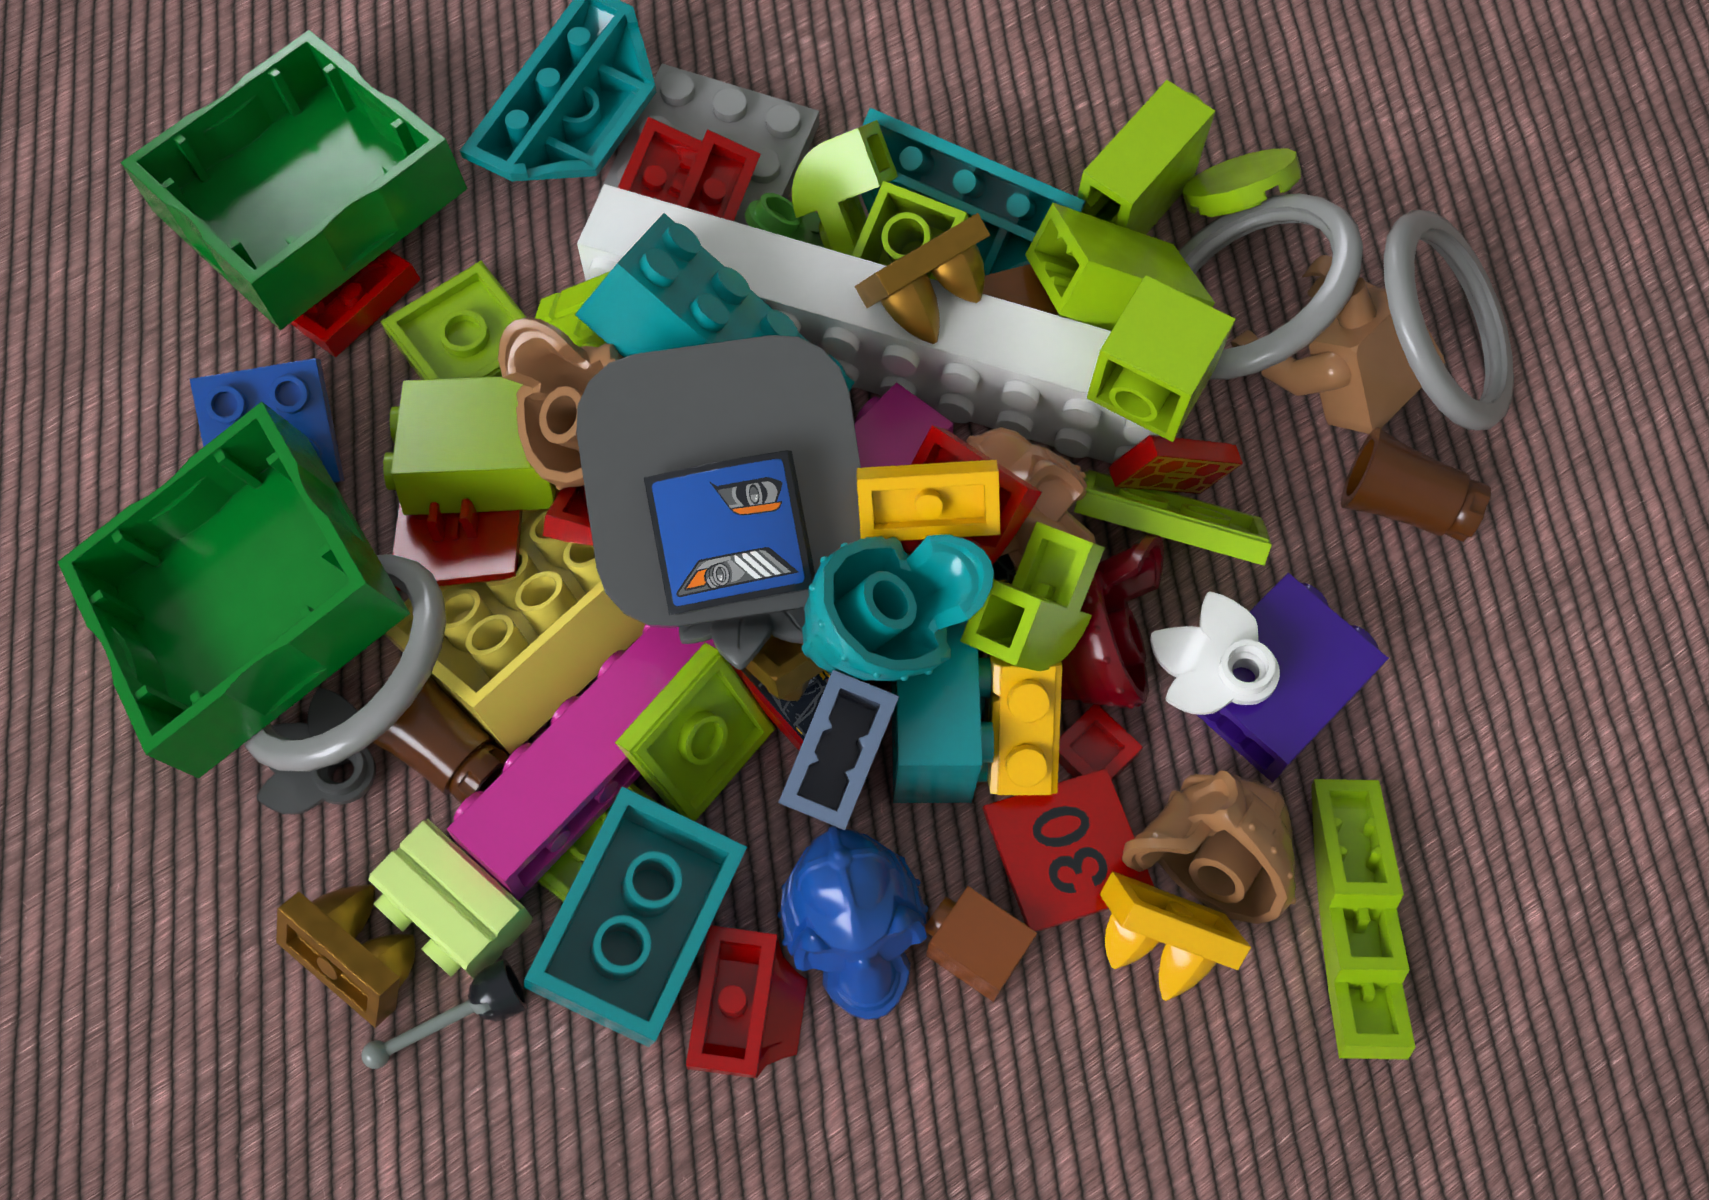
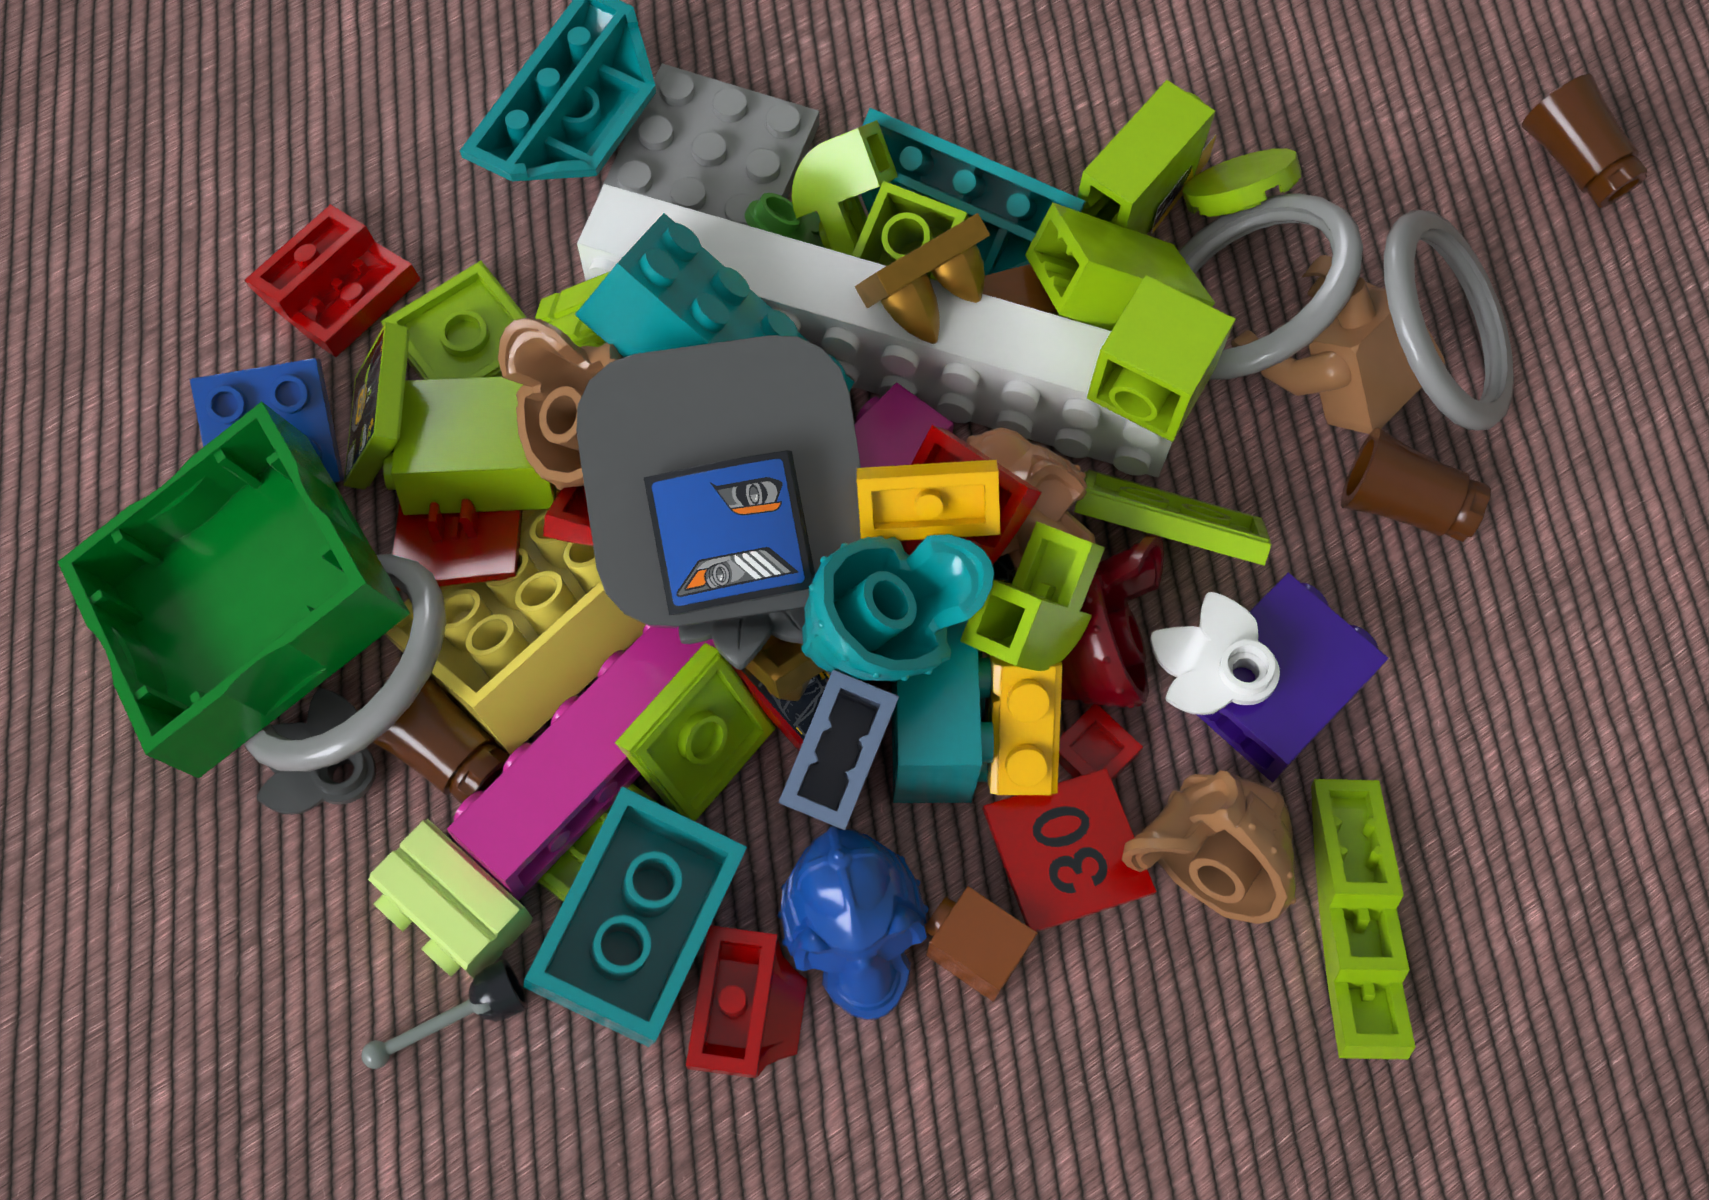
green tile [120,30,468,331] -> none
pearl gold tile [276,885,415,1028] -> none
red slope [617,117,761,221] -> none
yellow tile [1100,871,1251,1001] -> none
red tile [1109,435,1243,494] -> none
none -> lime tile [343,322,410,490]
none -> sticker [1151,134,1216,233]
none -> reddish brown plant [1522,74,1648,208]

